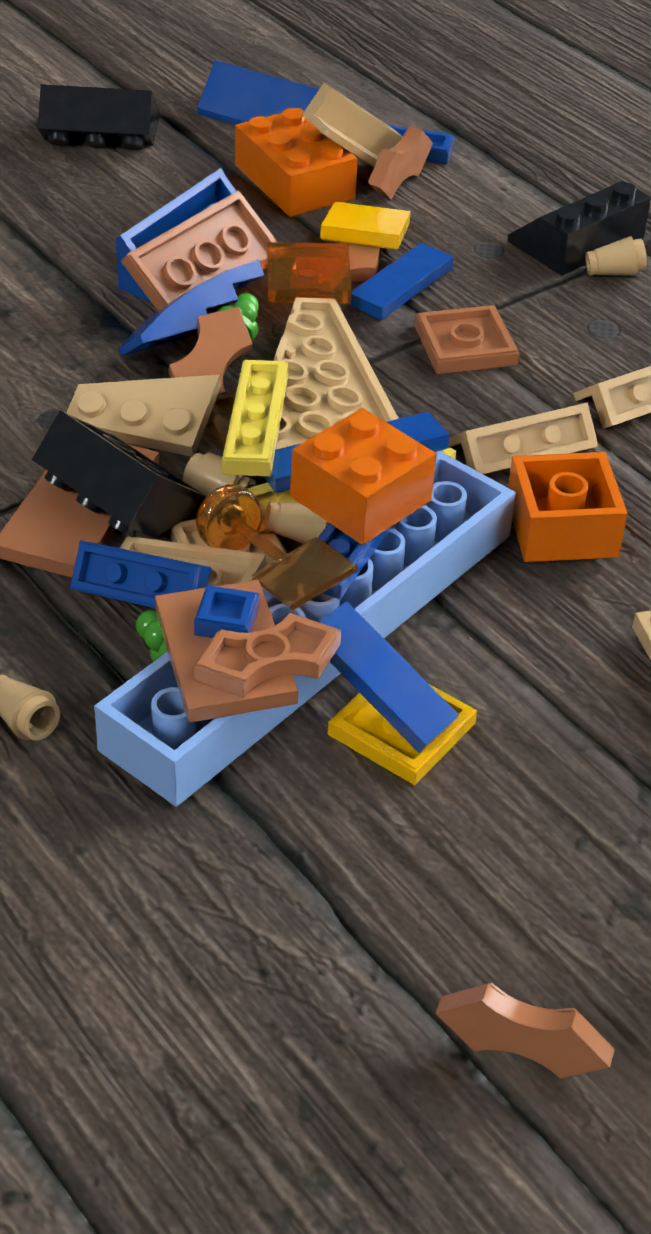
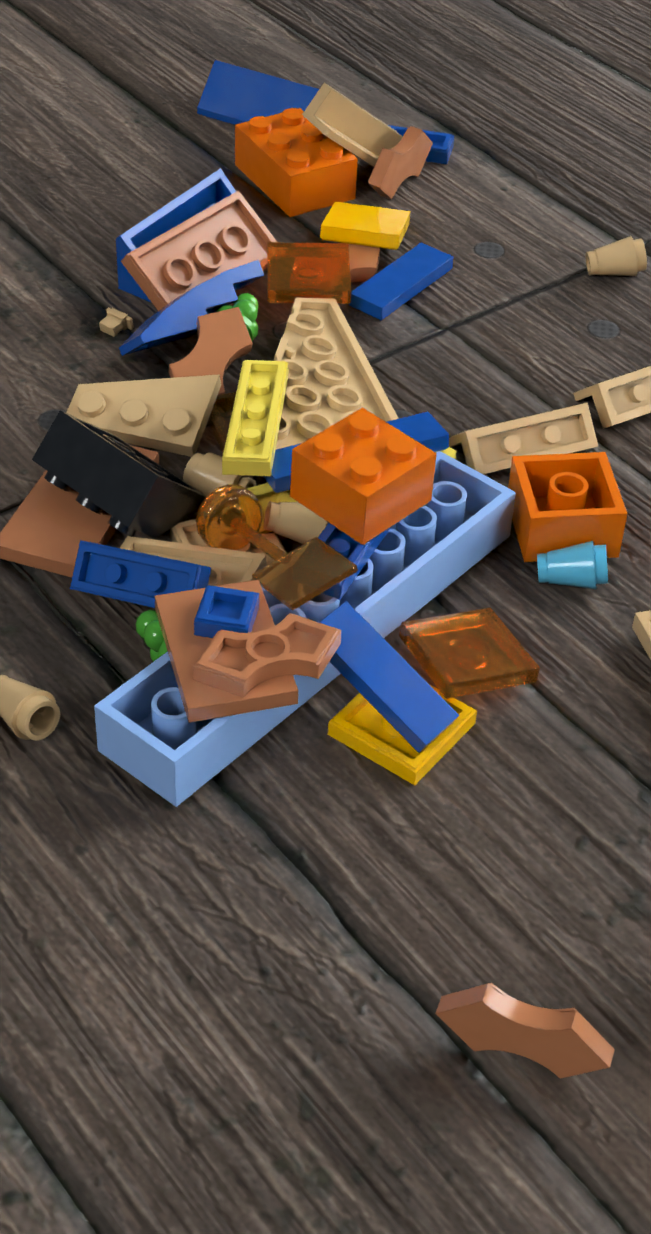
black slope [38,84,160,150] -> none
nougat tile [414,305,520,374] -> none
black slope [507,181,651,276] -> none
none -> tan piece [99,307,134,337]
none -> clear orange tile [399,607,540,699]
none -> medium azure cone [537,541,608,589]

